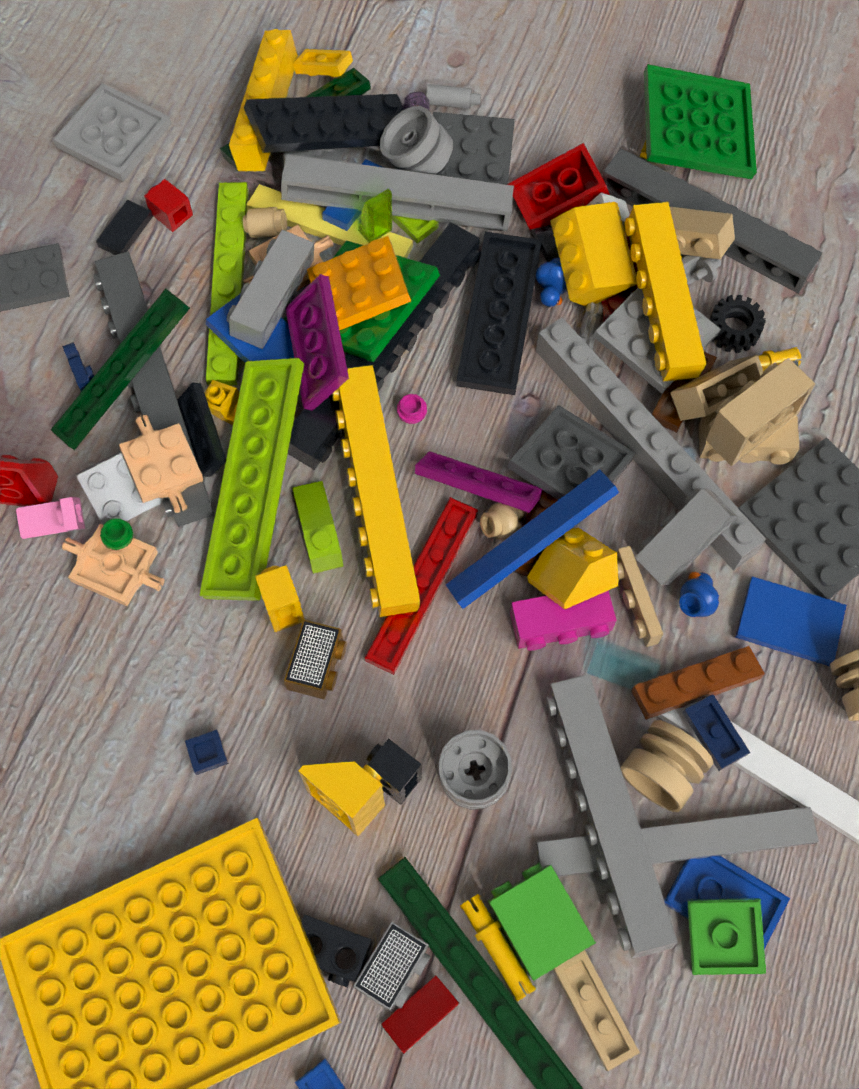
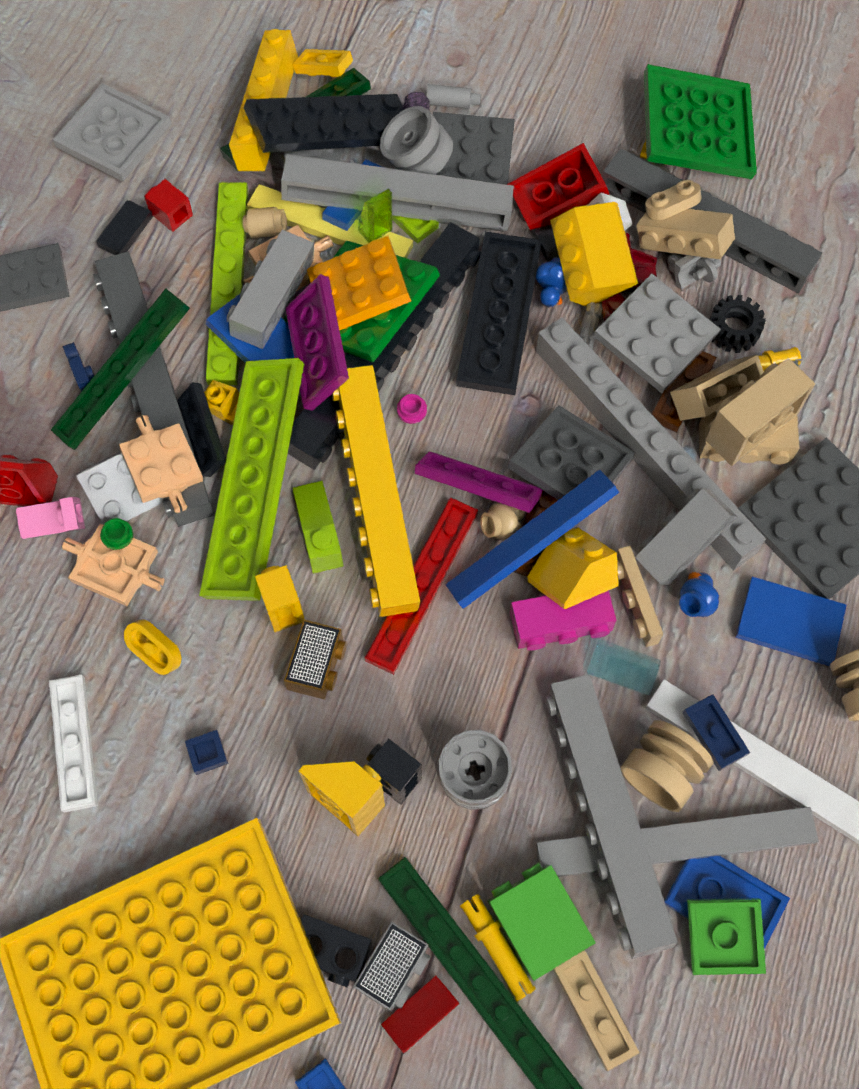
yellow brick [625,202,706,381] -> none
dark orange plate [631,646,765,720] -> none
none -> white tile [49,674,98,813]
none -> yellow plate [124,619,182,675]
none -> tan plate [645,180,702,220]

